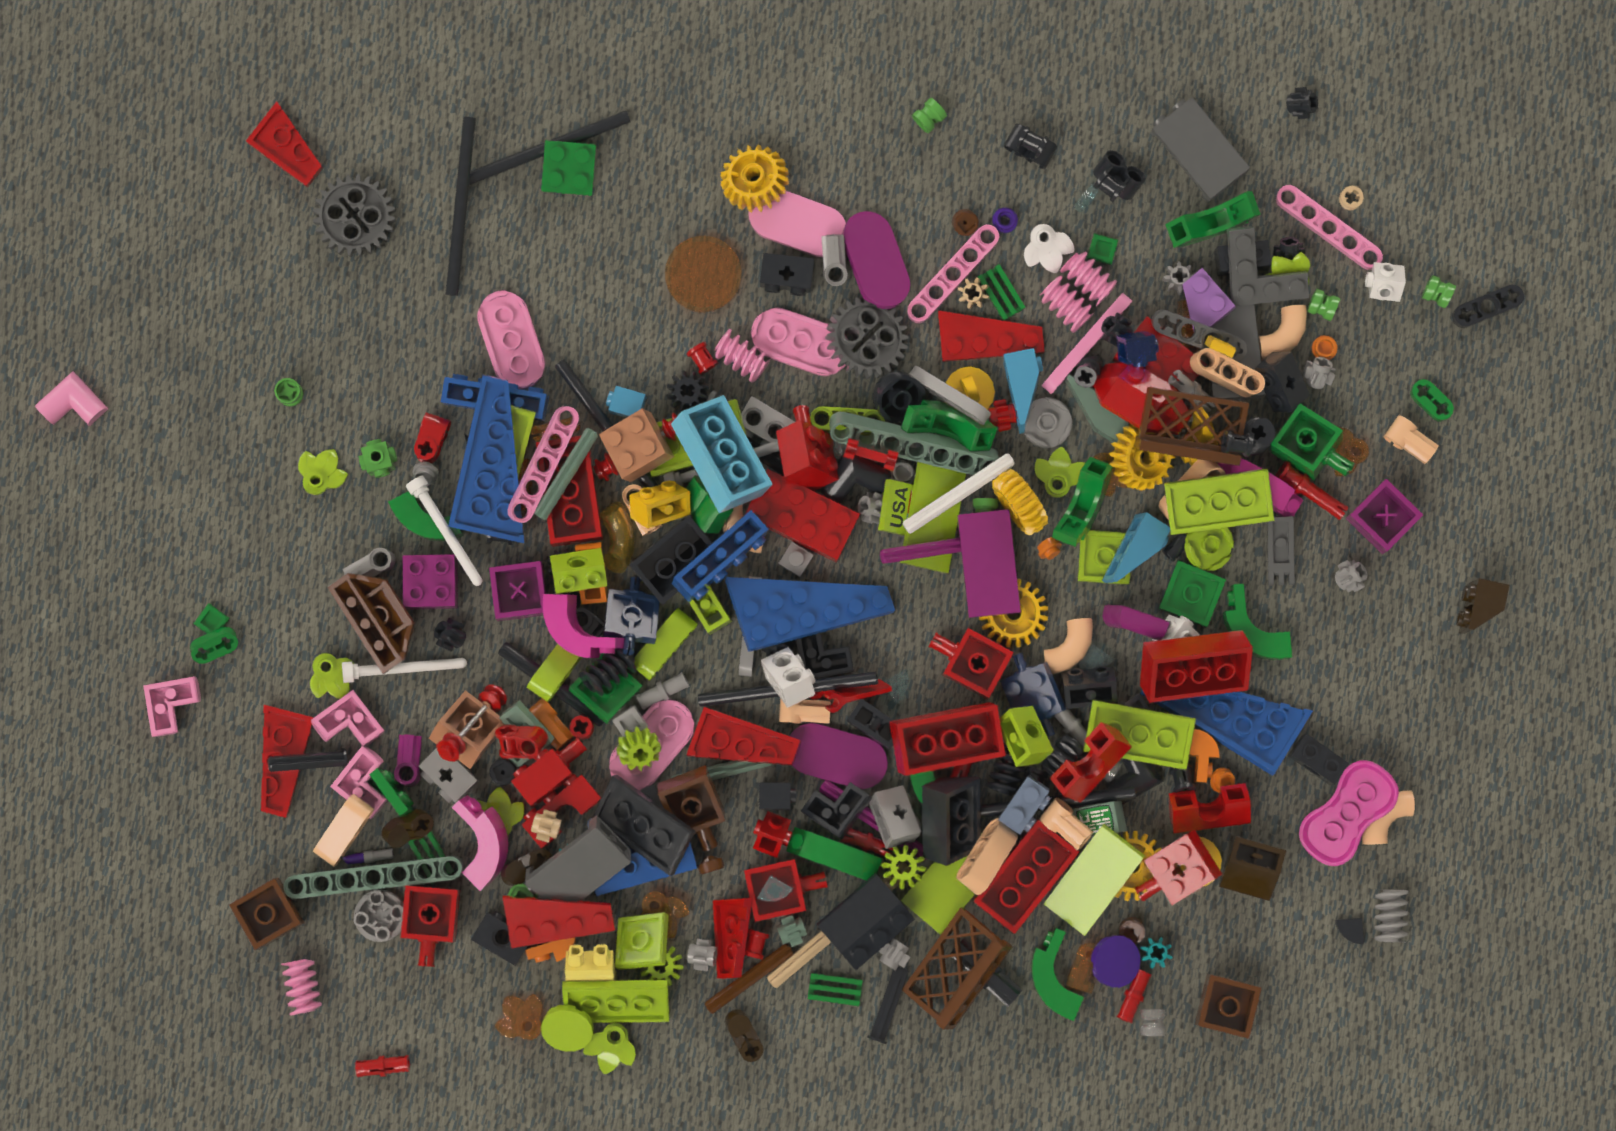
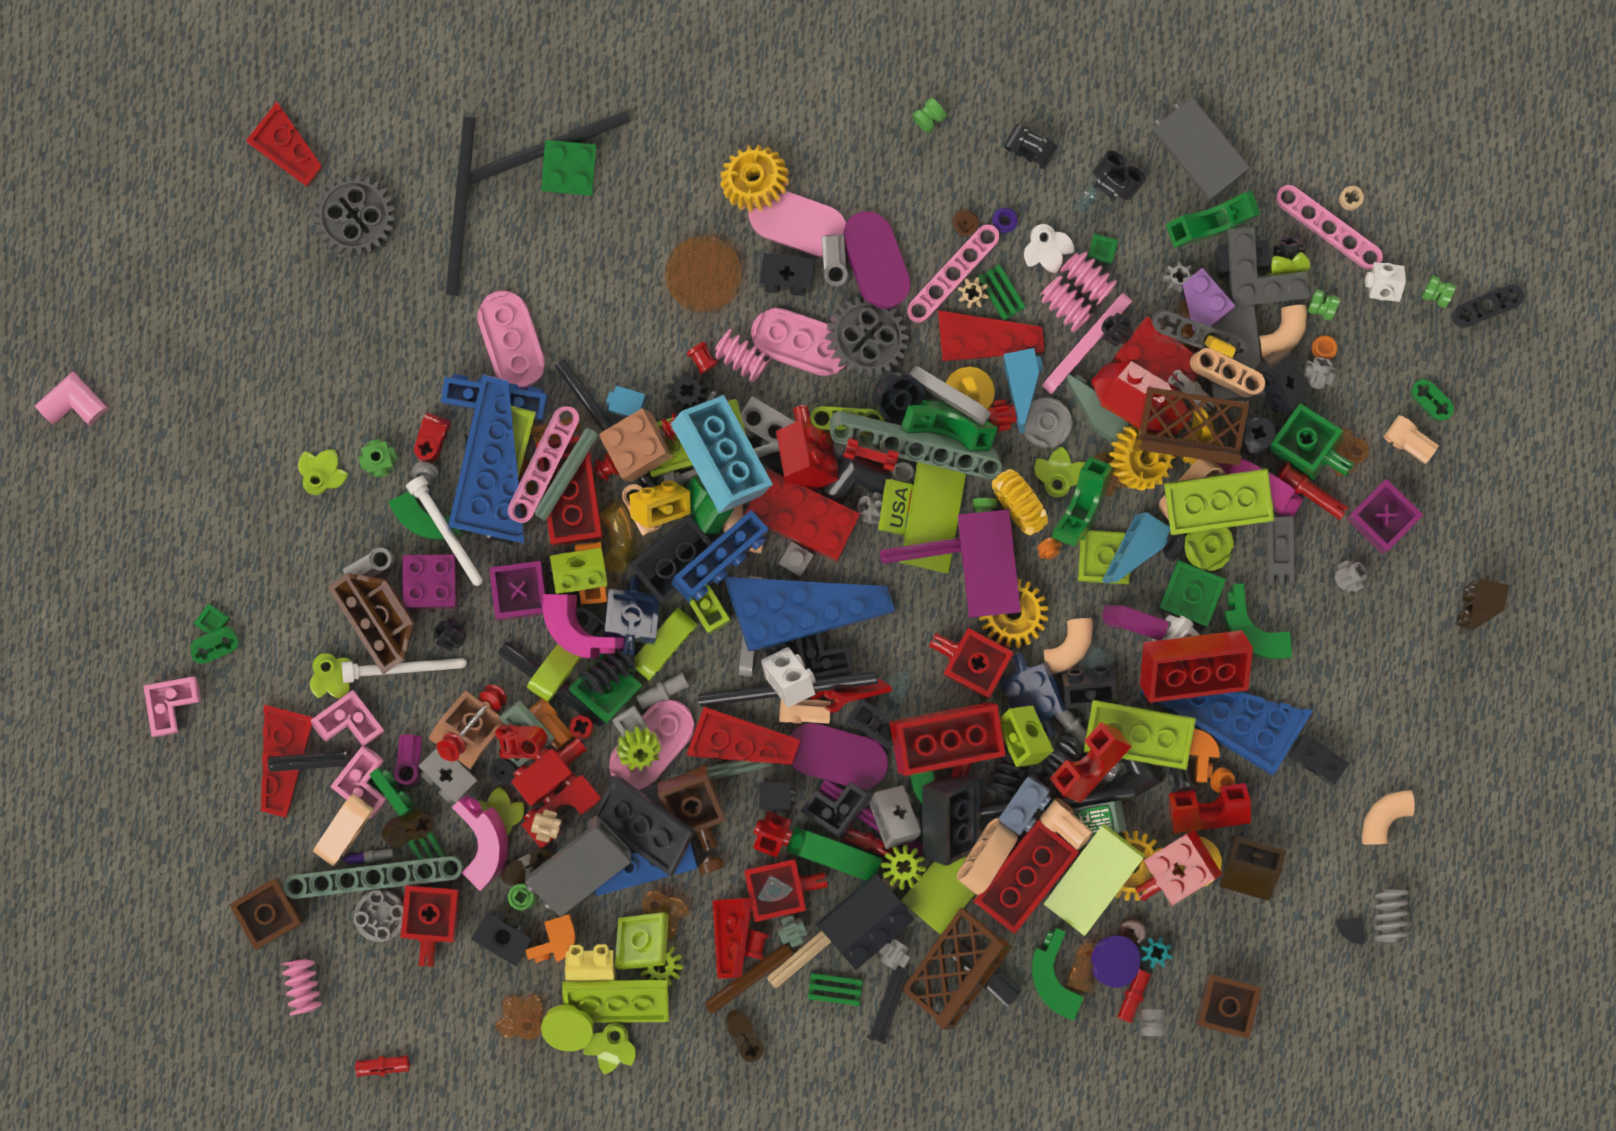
bright green wheel [274,378,304,407] -> none
red wing [502,895,615,948] -> none
light grey gear [688,939,717,971] -> none
white axle [903,453,1015,534] -> none
black piece [1074,354,1103,388] -> none
clear blue brick [1117,331,1159,367] -> none
black bush [1221,430,1253,457] -> none
black gear [1286,87,1318,119] -> none
dark pink plate [1299,760,1399,866] -> none

